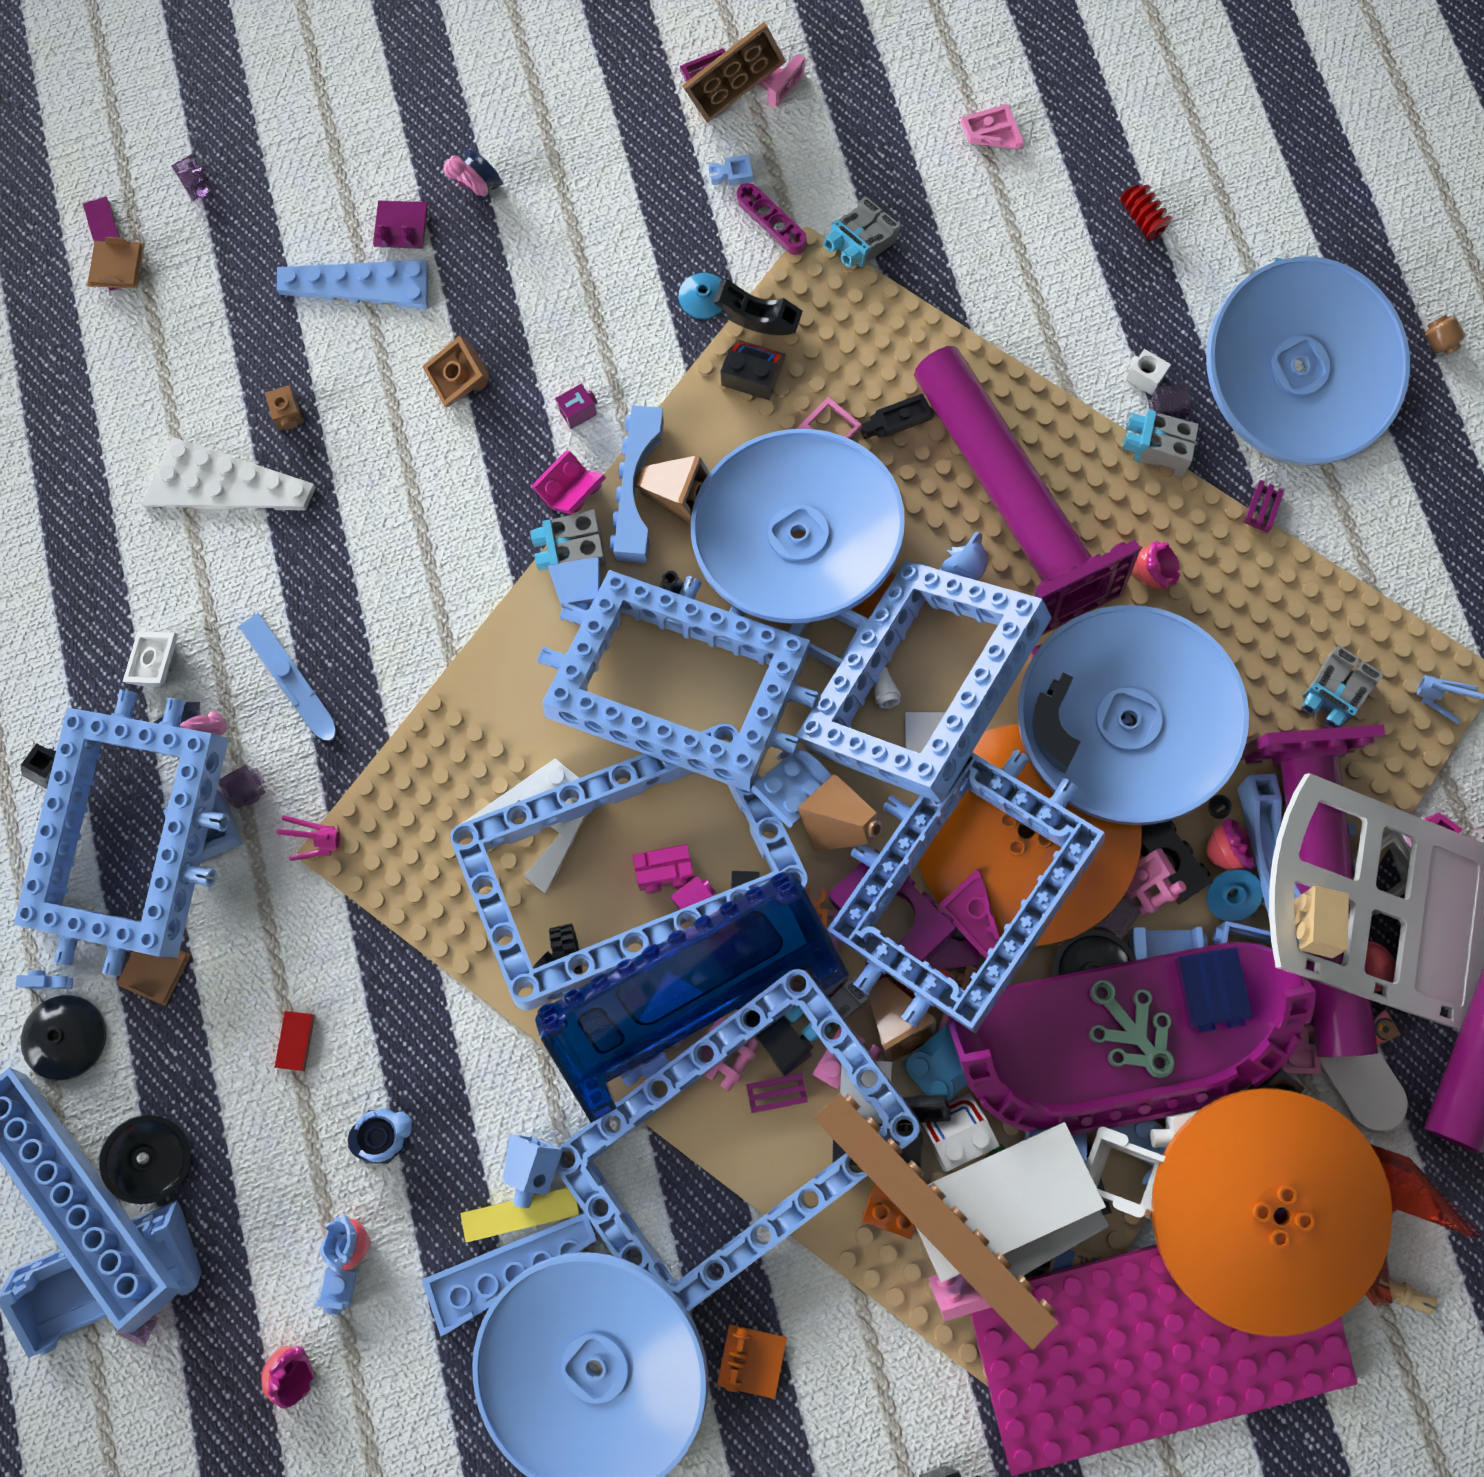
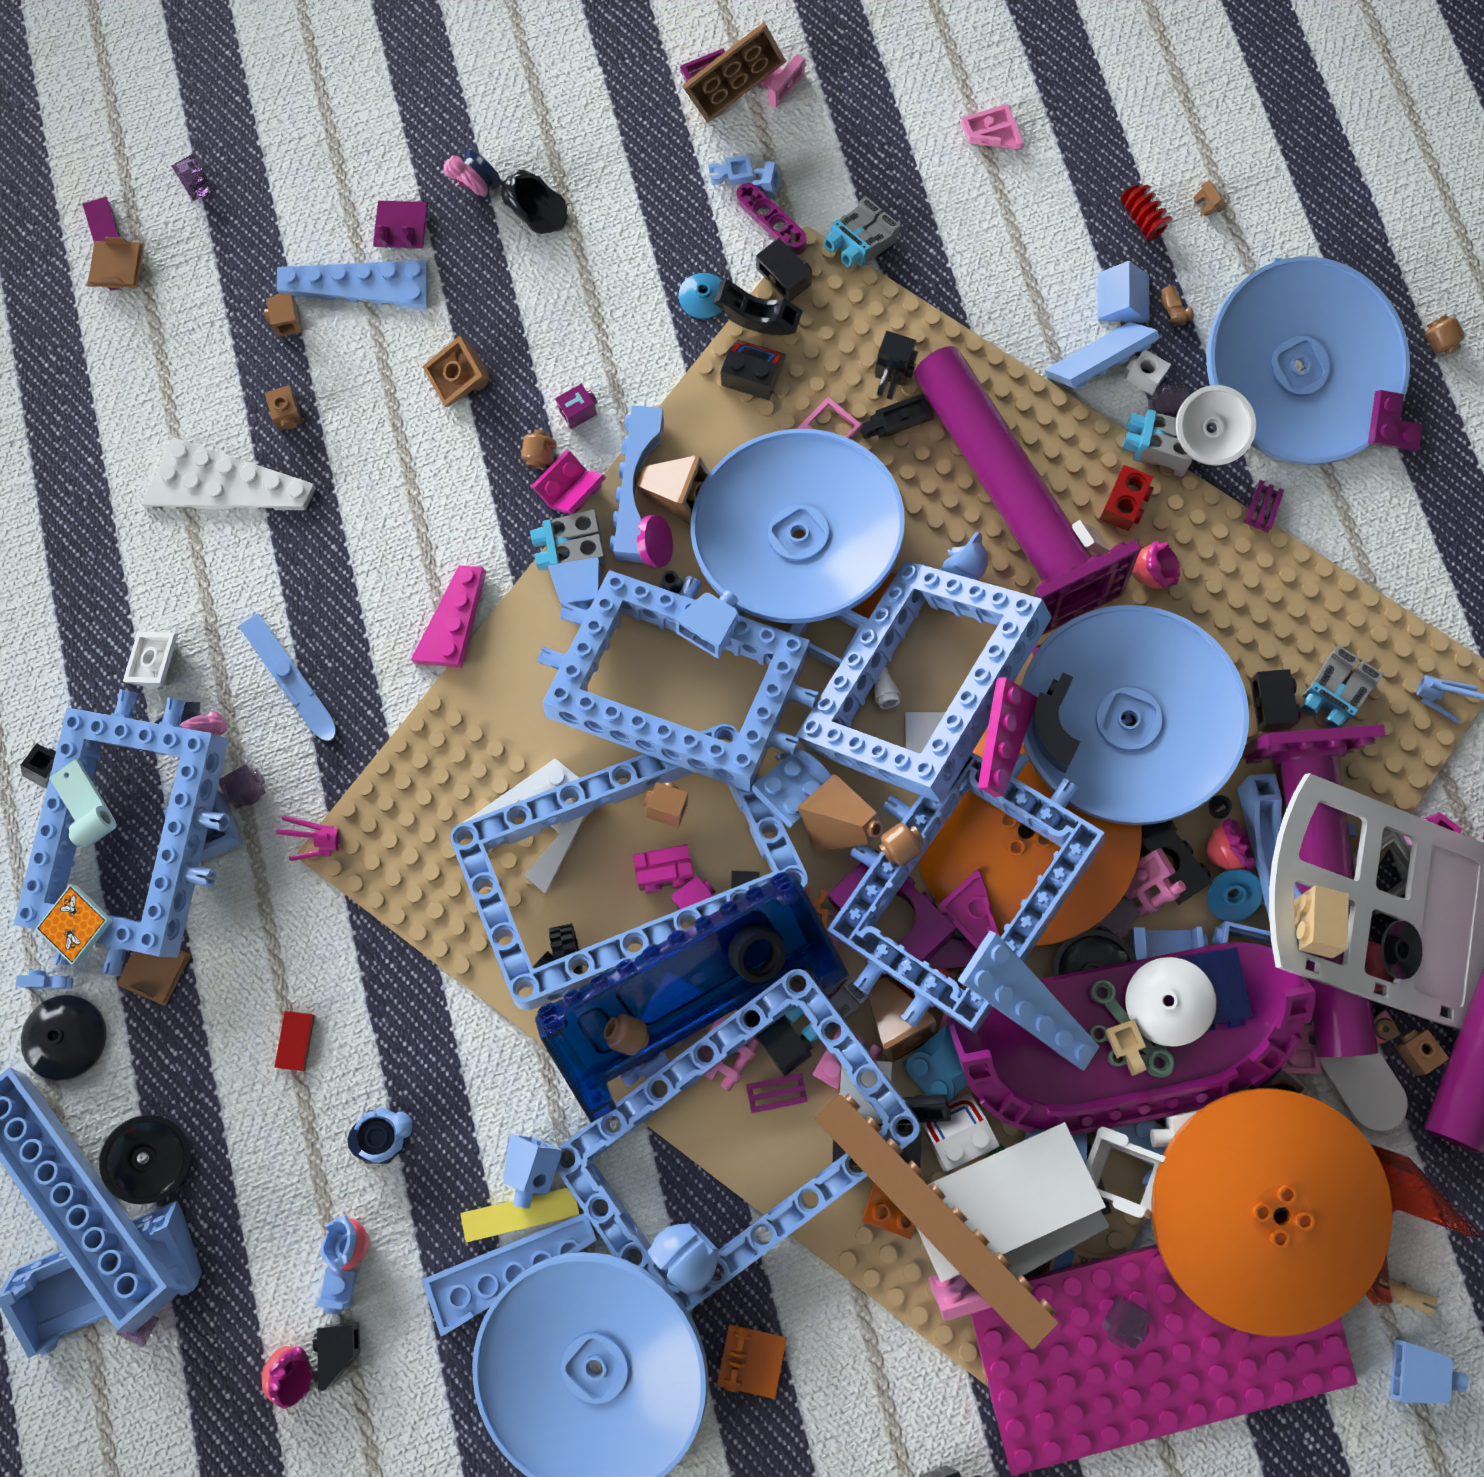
none -> tile [36,884,113,965]
none -> light aqua door [49,759,116,848]
none -> medium nougat brick [264,293,302,337]
none -> black slope [313,1322,360,1391]
none -> dark pink wing [411,565,487,668]
none -> black hair [501,169,568,234]
none -> medium nougat head [521,429,557,469]
none -> medium nougat head [604,1013,649,1056]
none -> dark pink tile [636,514,673,569]
none -> medium nougat brick [643,782,688,828]
none -> light blue piece [648,1224,719,1296]
none -> light blue torso [675,591,738,659]
none -> black tyre [728,925,787,983]
none -> light blue tile [752,161,781,198]
none -> black brick [756,238,812,302]
none -> black brick [875,330,919,400]
none -> medium nougat head [879,823,924,866]
none -> light blue wing [957,931,1100,1071]
none -> dark pink wing [978,677,1038,797]
none -> light blue tile [1045,322,1160,389]
none -> white tile [1072,520,1111,556]
none -> light blue slope [1098,261,1149,323]
none -> red brick [1099,465,1154,532]
none -> clear purple brick [1101,1293,1153,1349]
none -> tan plate [1105,1019,1147,1076]
none -> white dish [1125,957,1216,1046]
none -> medium nougat arm [1161,286,1194,326]
none -> white dish [1176,385,1256,466]
none -> medium nougat tile [1193,180,1227,216]
none -> black brick [1250,669,1301,731]
none -> magenta plate [1368,390,1423,451]
none -> black dish [1381,921,1423,979]
none -> light blue torso [1390,1339,1468,1403]
none -> medium nougat brick [1395,1028,1449,1076]

